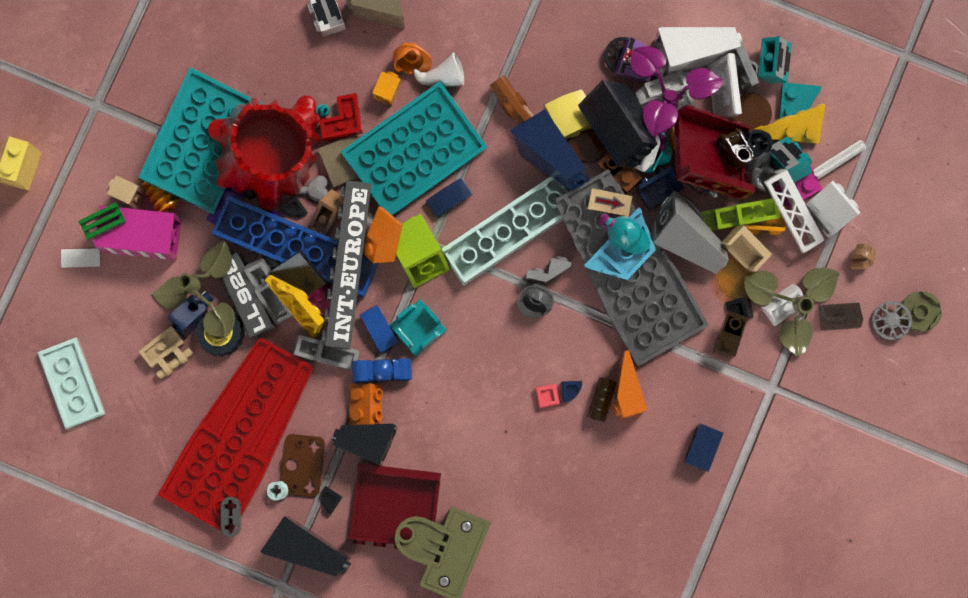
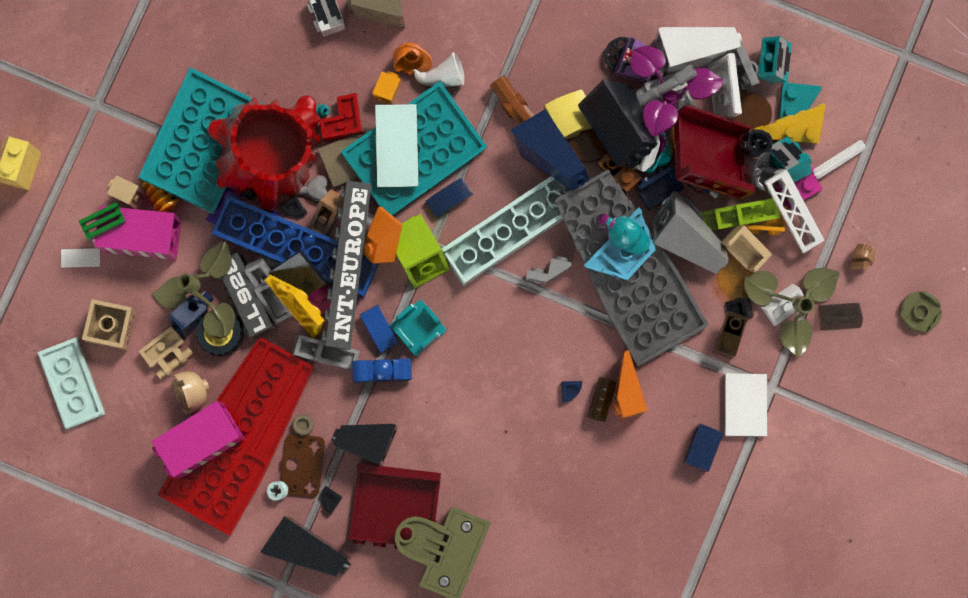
dark grey beam [221,497,242,537] -> none
orange bracket [349,383,383,425] -> none
dark grey piece [517,283,554,318] -> none
coral tile [535,384,560,408] -> none
tan tile [587,188,632,217] -> none
dark brown piece [717,128,753,170] -> none
white slope [806,181,861,238] -> none
light grey wheel [872,301,912,340] -> none
none -> tan brick [82,299,137,350]
none -> dark pink brick [151,401,245,479]
none -> tan cylinder [172,371,209,414]
none -> dark tan tile [293,414,314,435]
none -> light aqua tile [375,104,418,188]
none -> light grey piece [638,65,697,107]
none -> white tile [725,373,767,436]

